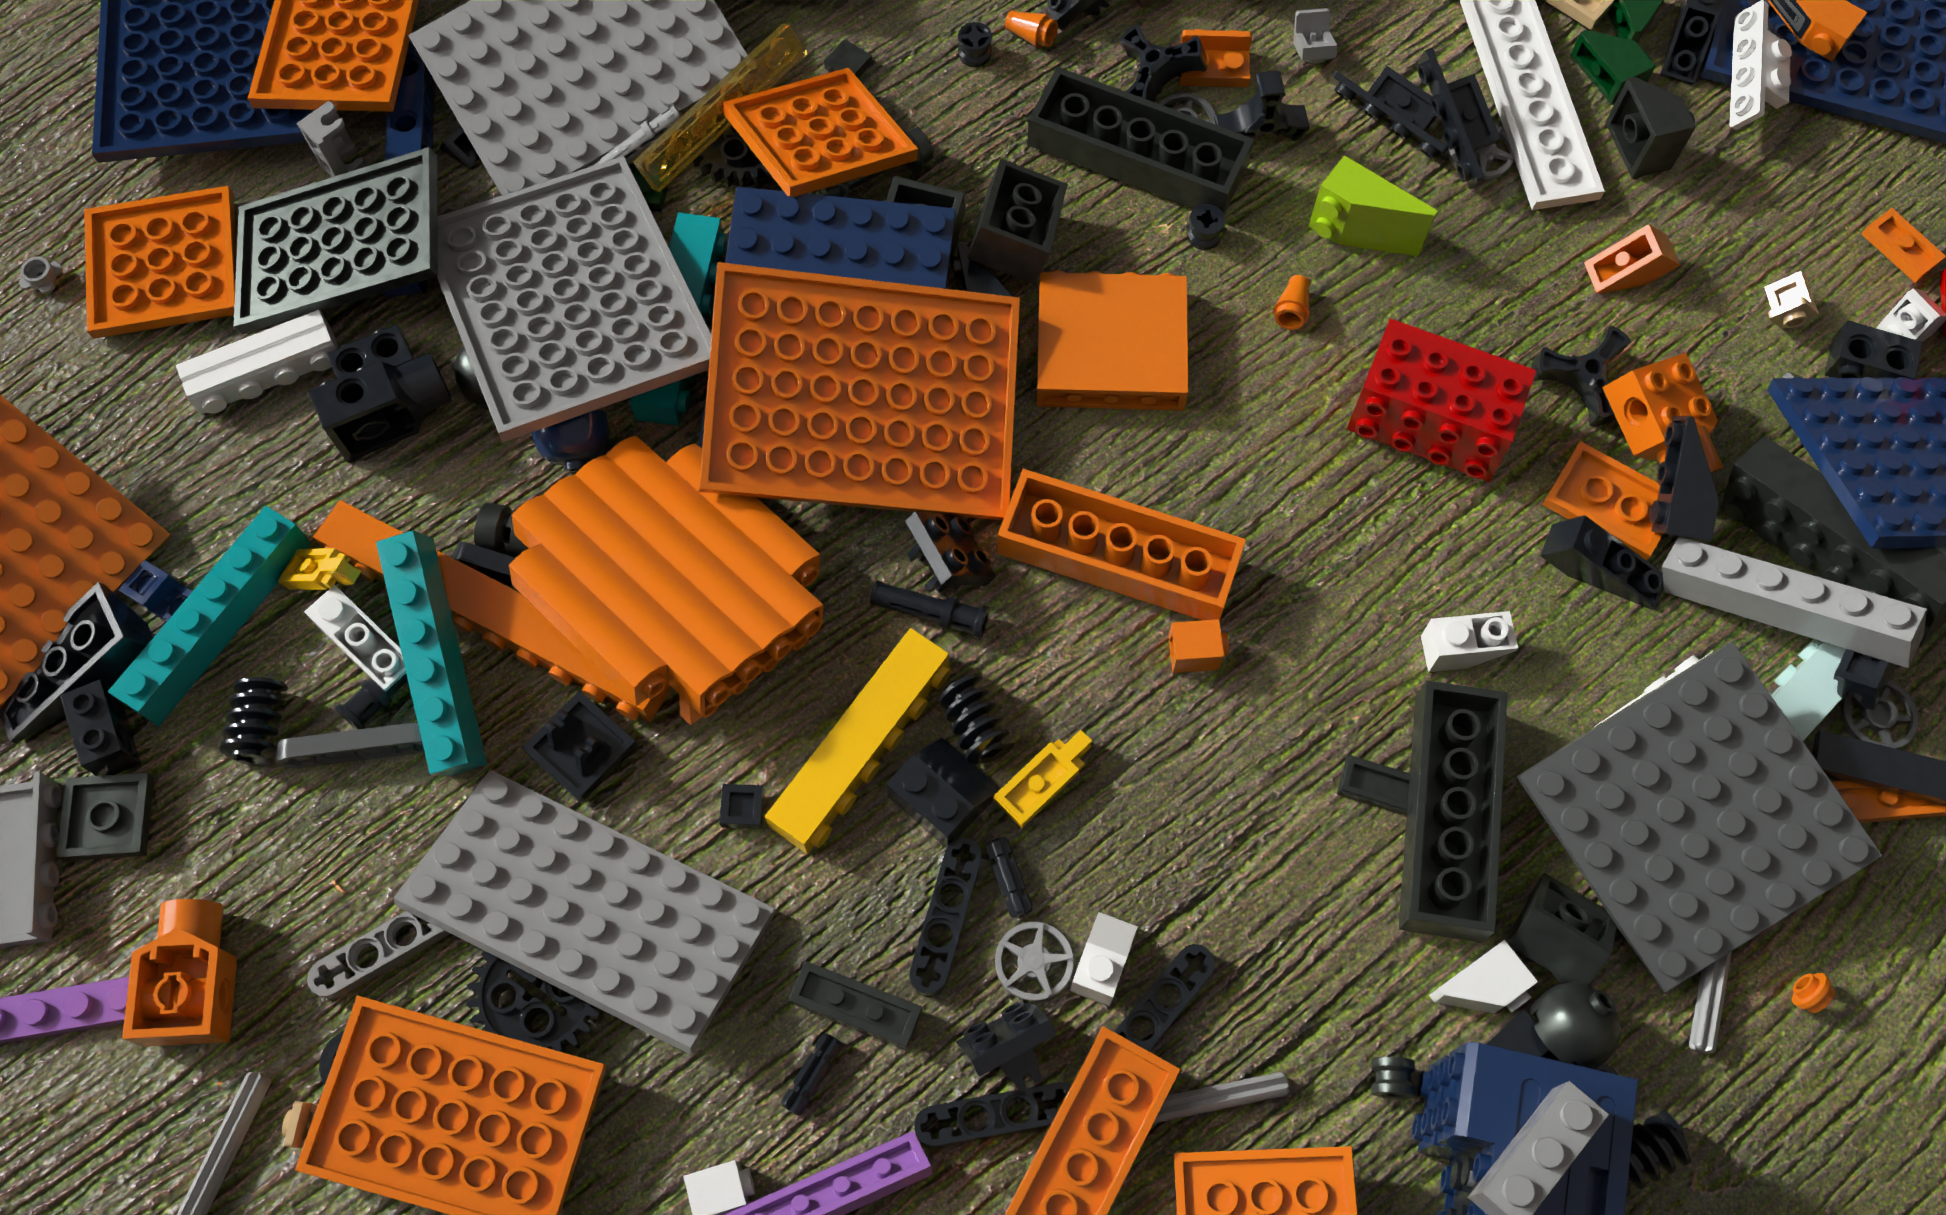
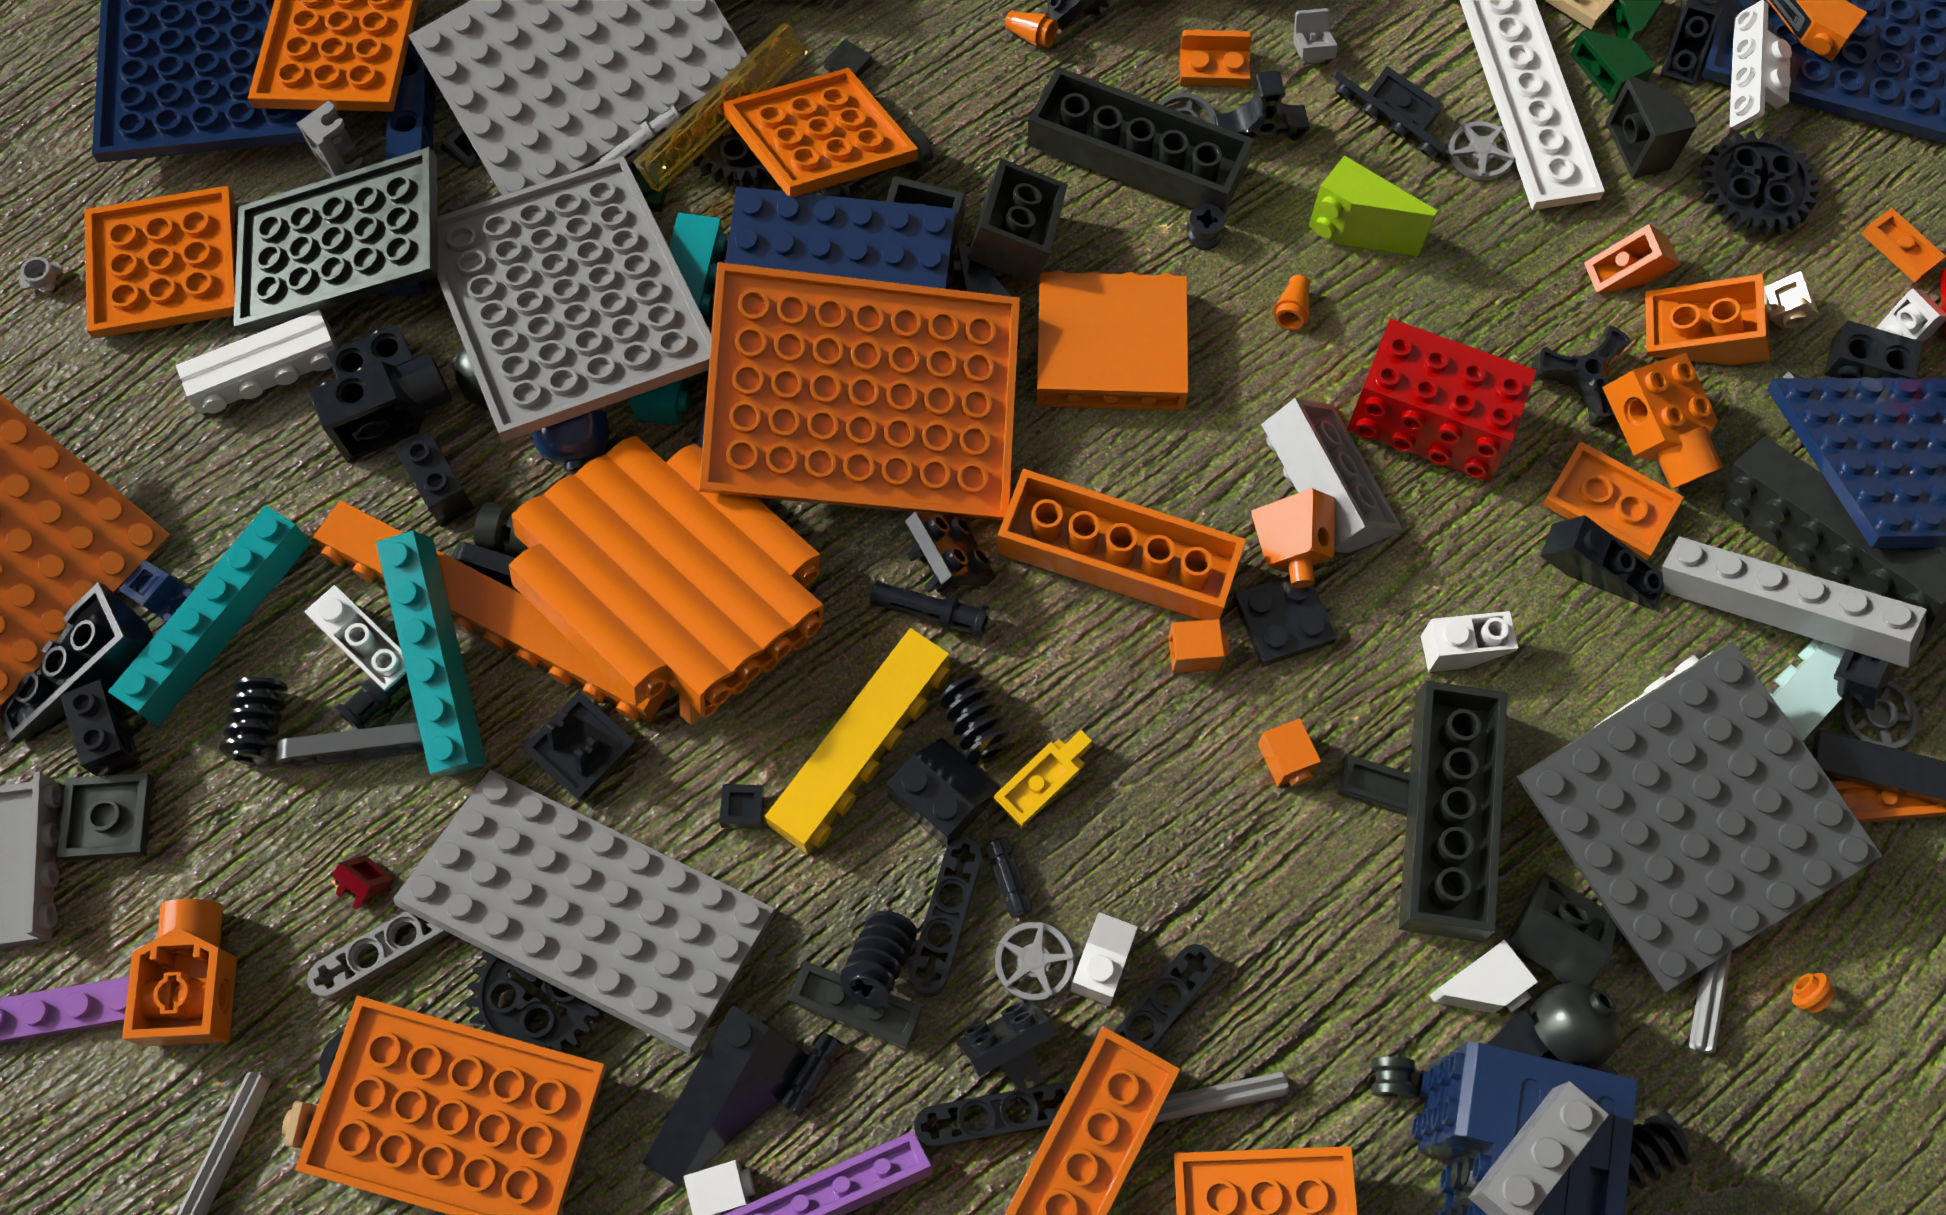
yellow hinge [278,548,361,590] -> none
black wheel [958,22,992,67] -> none
black piece [1120,25,1208,102] -> none
black bracket [1417,48,1500,190] -> none
black slope [1649,416,1719,541] -> none
none -> dark red tile [332,855,395,910]
none -> black brick [395,431,475,527]
none -> black wedge [643,1005,809,1187]
none -> black piece [840,911,917,1008]
none -> black plate [1233,575,1337,667]
none -> torso [1251,488,1335,588]
none -> orange brick [1258,718,1321,787]
none -> light grey slope [1261,398,1403,553]
none -> orange slope [1645,274,1771,365]
none -> black gear [1697,131,1820,237]

